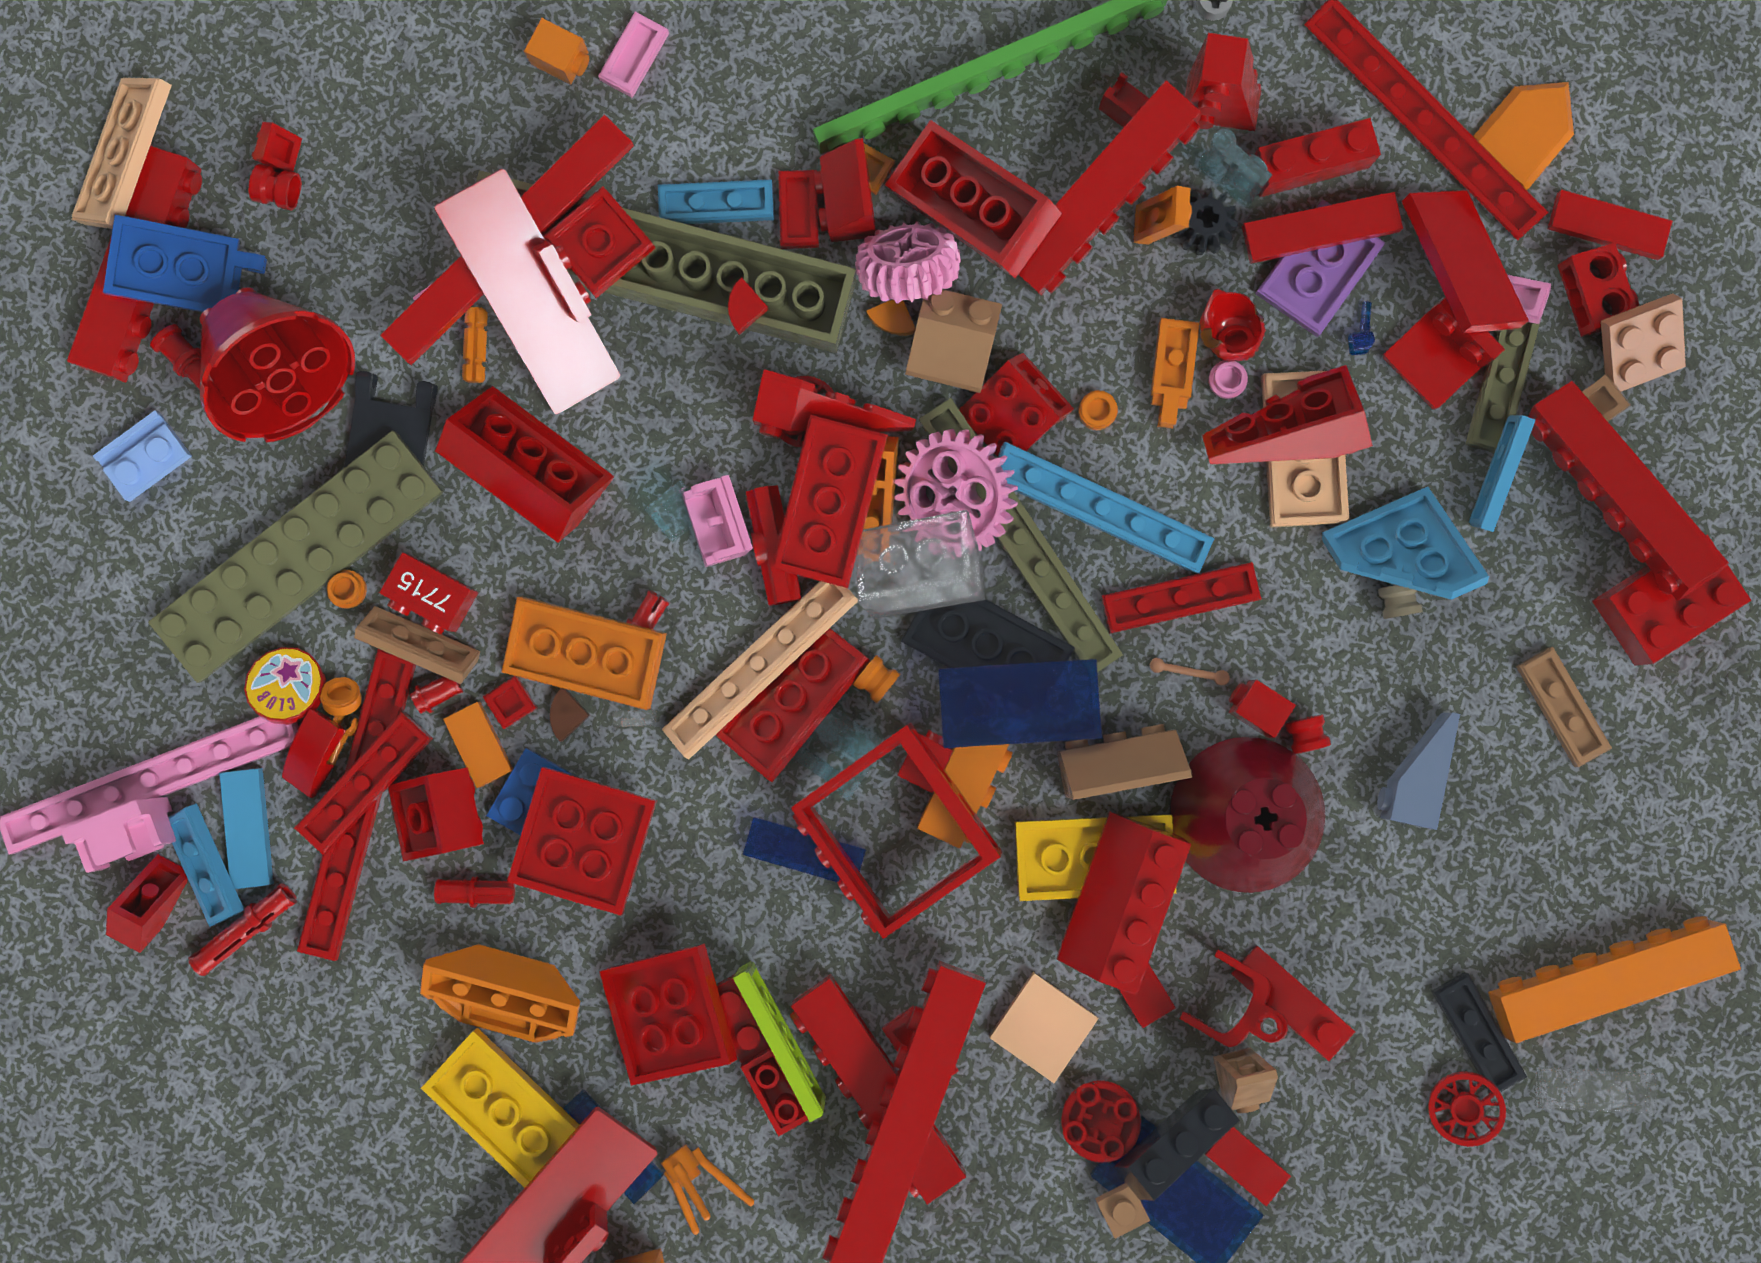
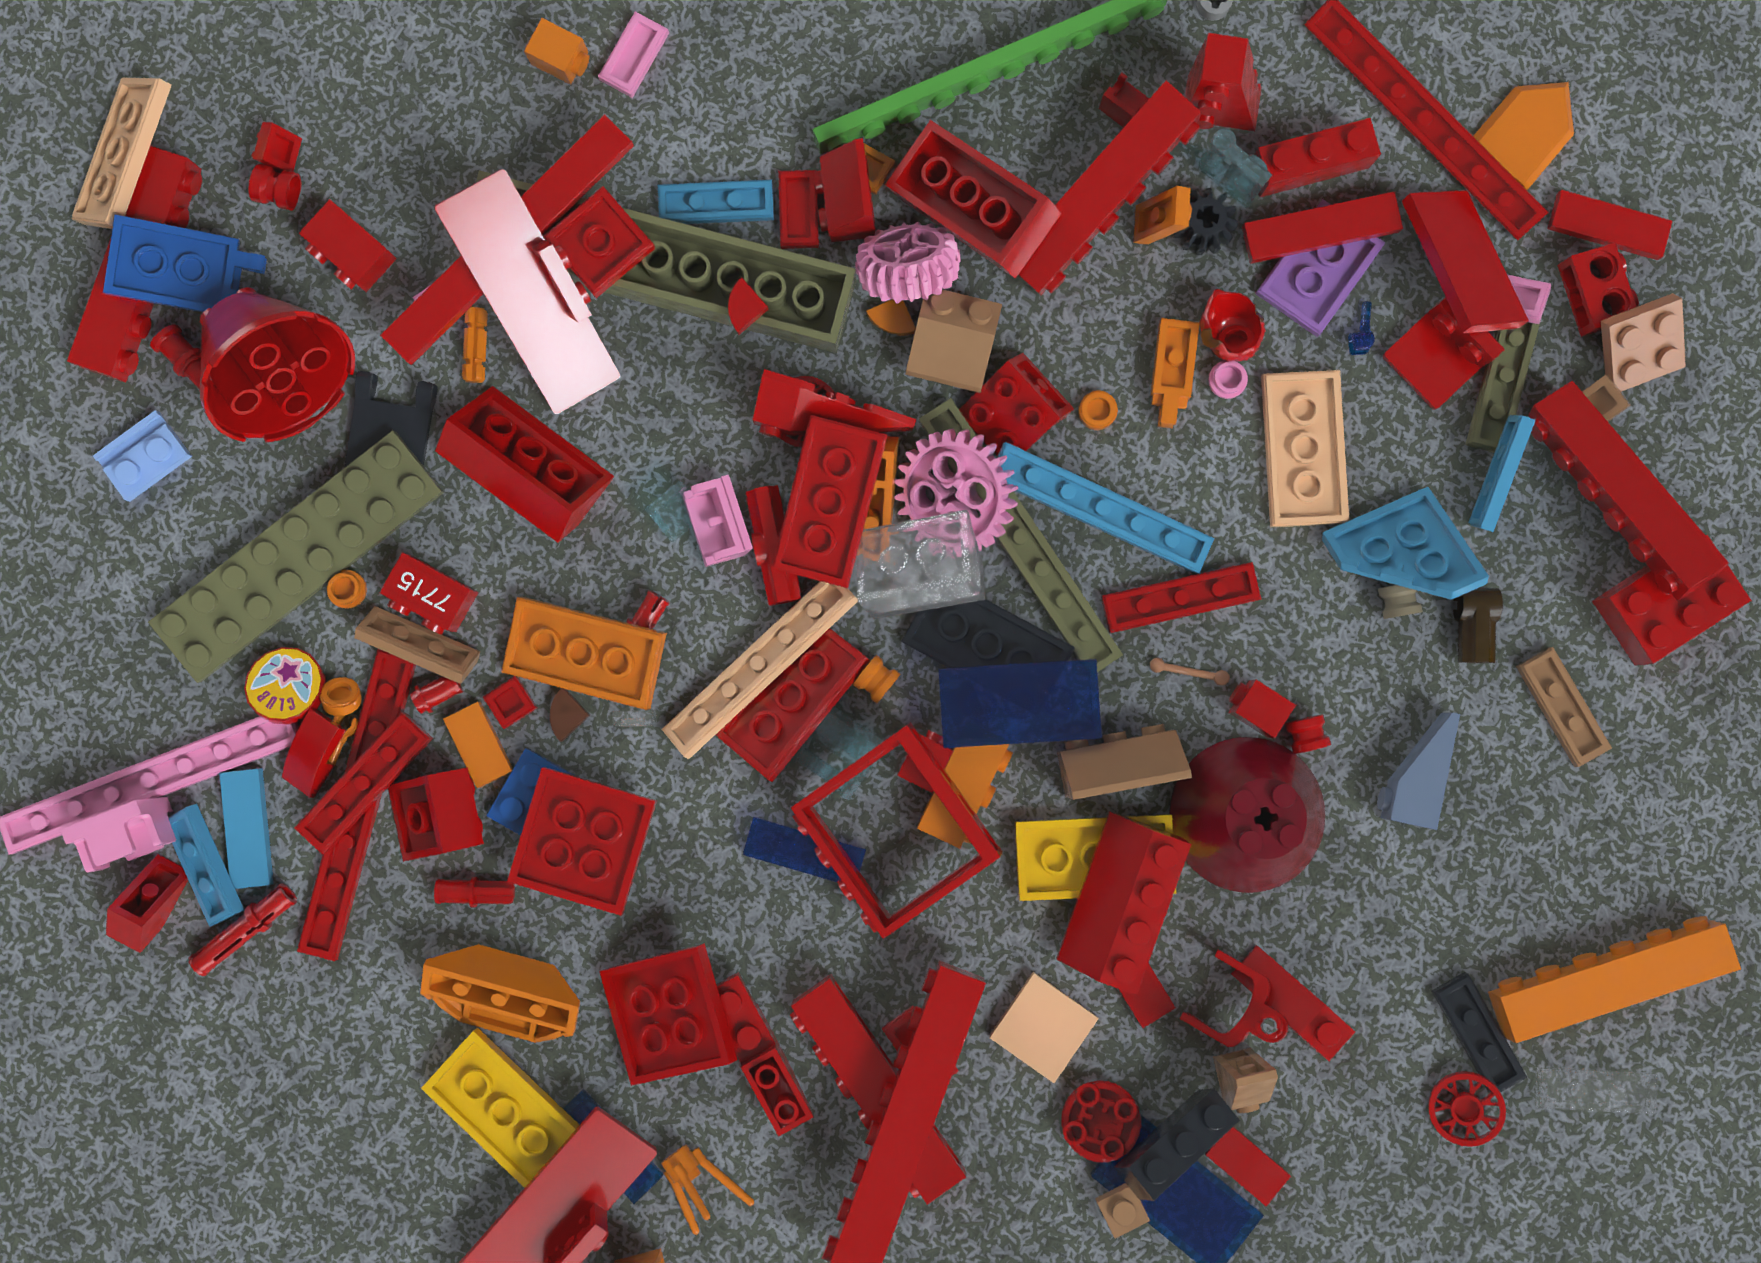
lime tile [733,961,826,1122] -> none
red wedge [1202,365,1373,464] -> none
none -> red brick [299,199,397,293]
none -> dark brown piece [1453,587,1503,663]

